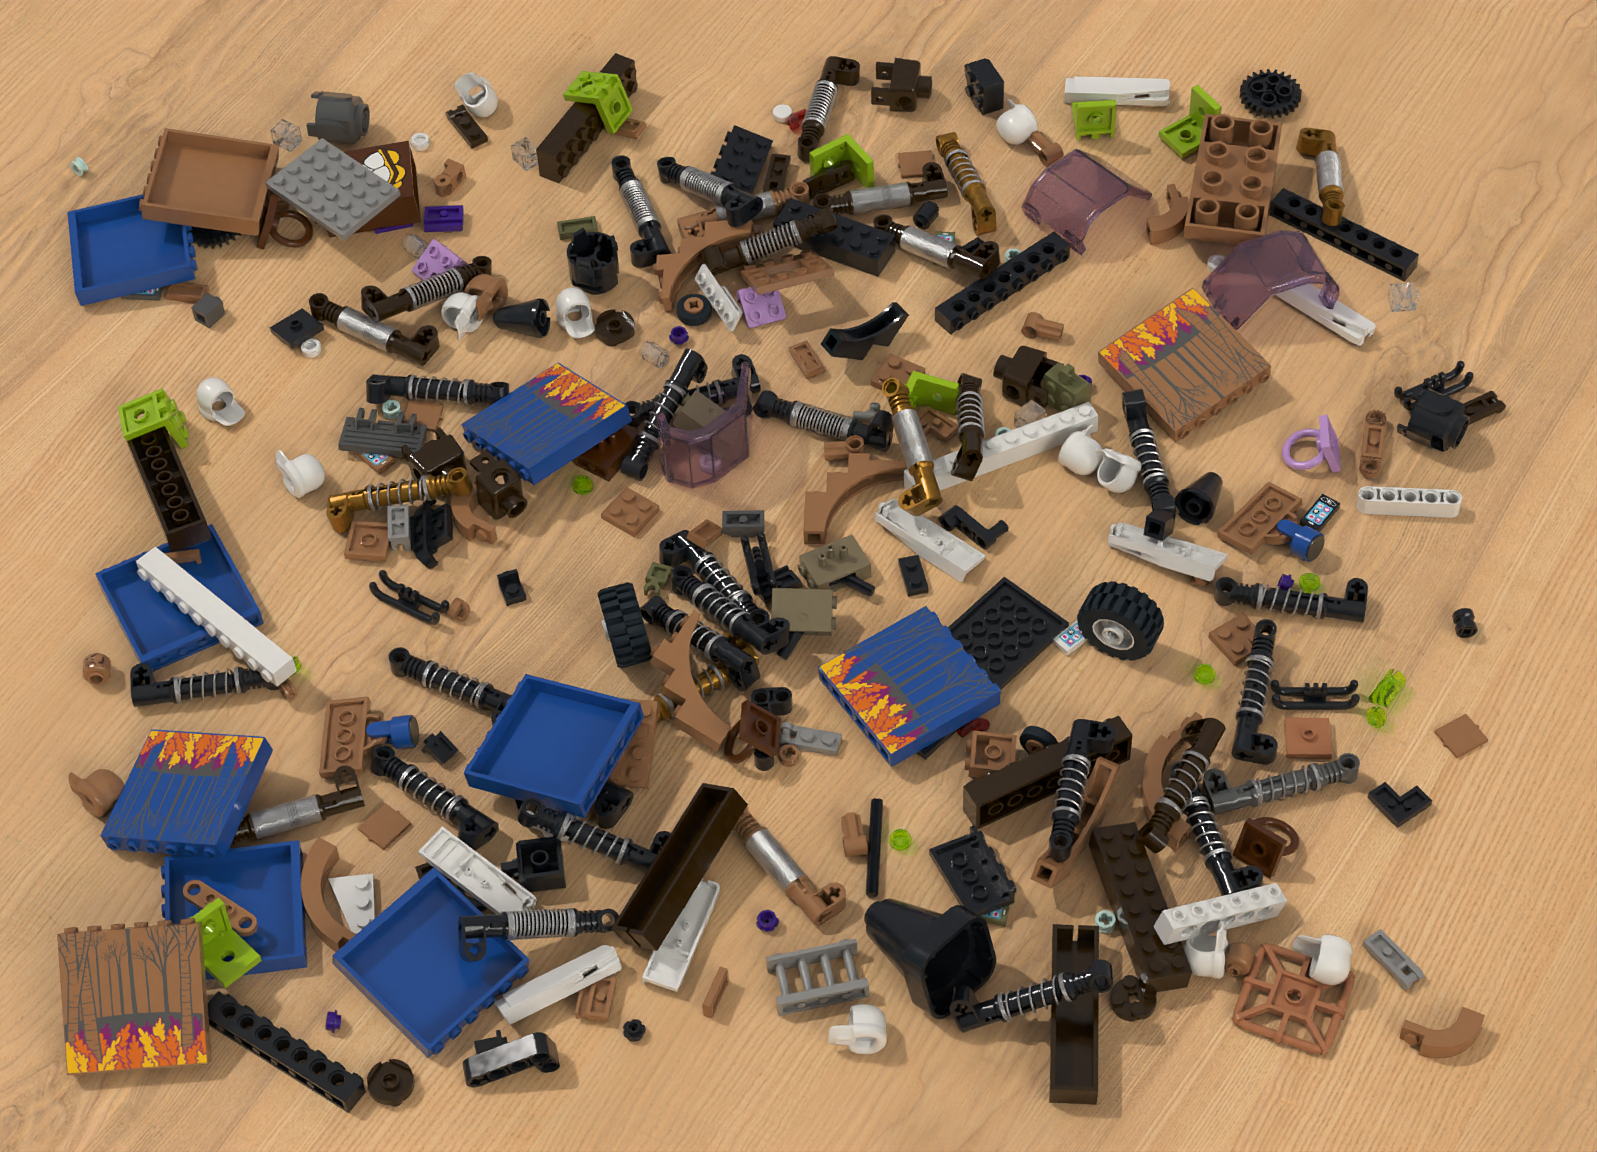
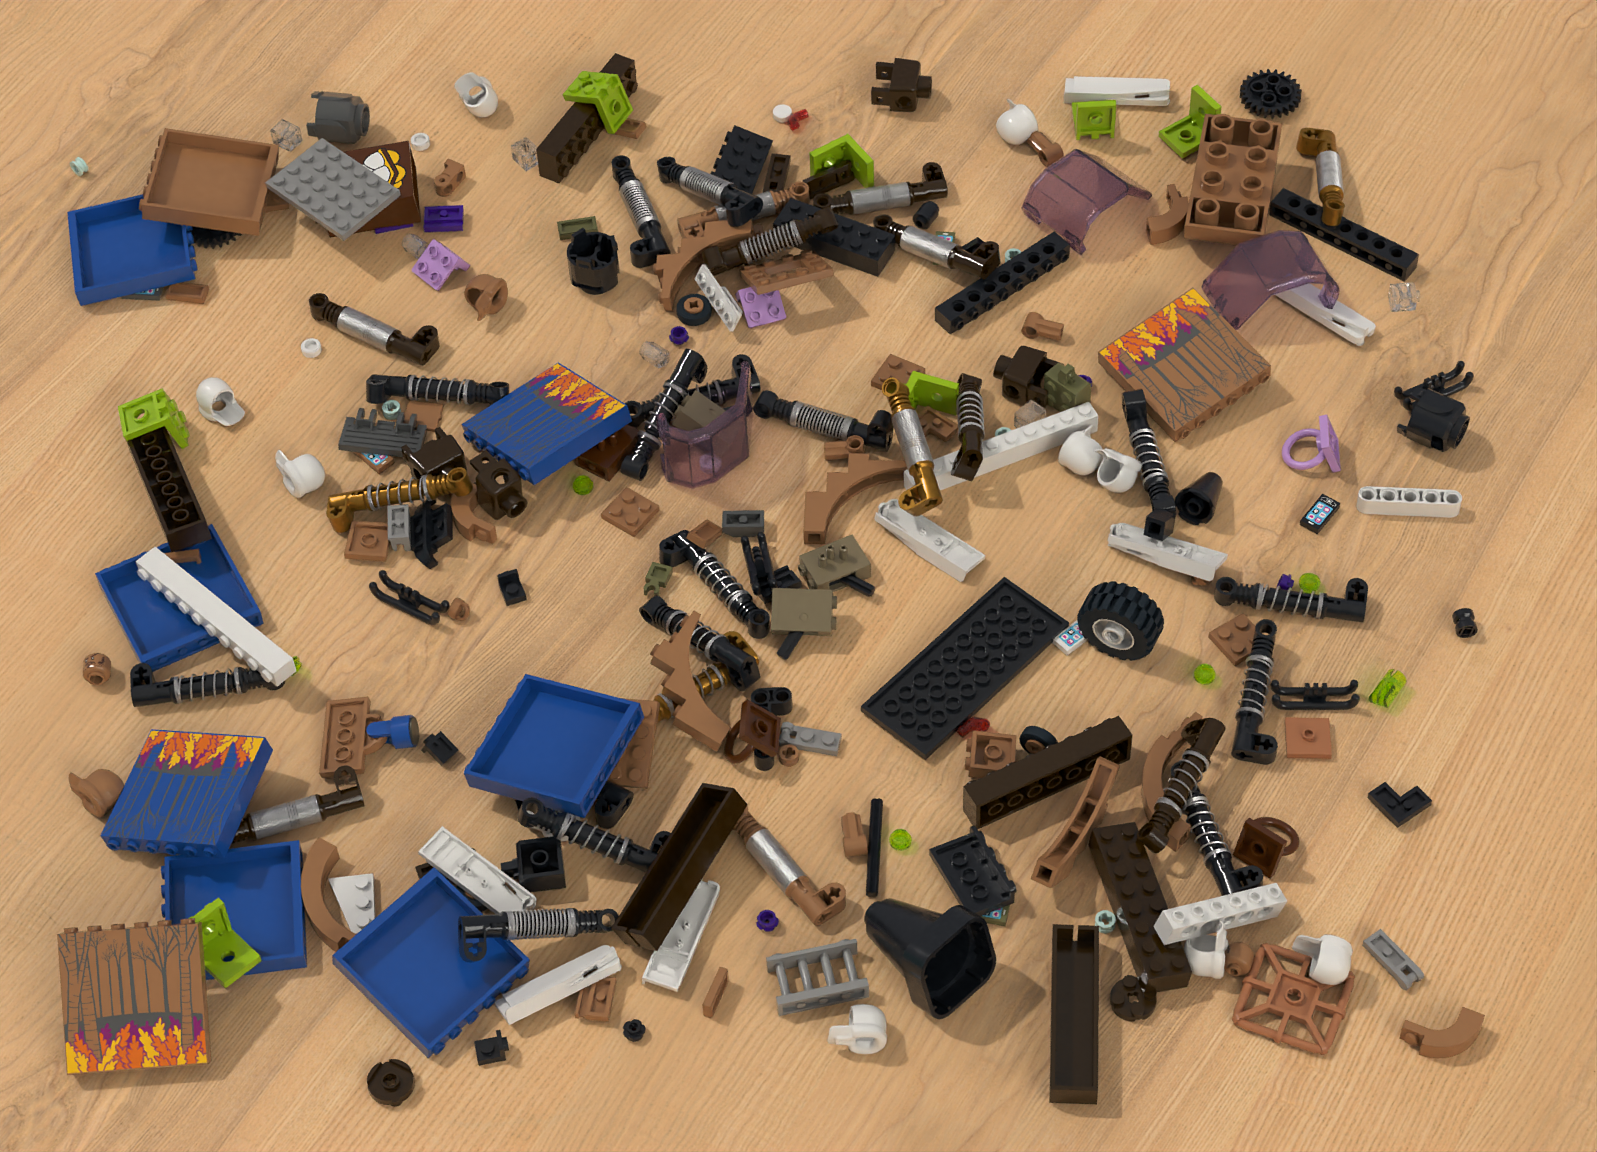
medium nougat plate [183,880,258,937] -> none
dark grey brick [191,293,225,329] -> none
black brick [208,991,366,1113] -> none
reddish brown tile [257,195,313,249] -> none
black plate [270,308,324,349] -> none
medium nougat bush [278,678,297,700] -> none
dark purple plate [325,1010,341,1033] -> none
medium nougat piece [358,803,411,850] -> none
dark brown piece [361,256,492,323] -> none
black piece [370,745,499,850] -> none
black piece [388,647,512,727] -> none
white piece [441,292,483,340] -> none
dark brown plate [446,104,488,149] -> none
beam [462,1032,560,1088] -> none
black cone [493,298,551,338] -> none
white piece [556,287,595,338] -> none
dark brown plate [595,309,635,347] -> none
black wheel [597,582,653,668] -> none
black piece [672,566,790,655] -> none
medium nougat plate [789,340,825,379] -> none
dark brown piece [797,56,860,161] -> none
panel [818,606,1001,767] -> none
black arch [821,302,909,360] -> none
light grey arm [853,402,881,422] -> none
medium nougat piece [898,150,935,178] -> none
black plate [898,555,928,596] -> none
pearl gold piece [936,132,996,236] -> none
black beam [938,505,1009,550] -> none
black piece [949,959,1113,1033] -> none
black hinge [964,58,1004,115] -> none
black piece [1048,719,1116,862] -> none
dark grey piece [1202,753,1360,815] -> none
white tile [1207,255,1227,274] -> none
medium nougat plate [1217,482,1325,562] -> none
medium nougat plate [1359,410,1386,478] -> none
clear neon green plate [1366,707,1387,728] -> none
medium nougat piece [1434,714,1488,758] -> none
dark brown plate [1464,391,1506,425] -> none

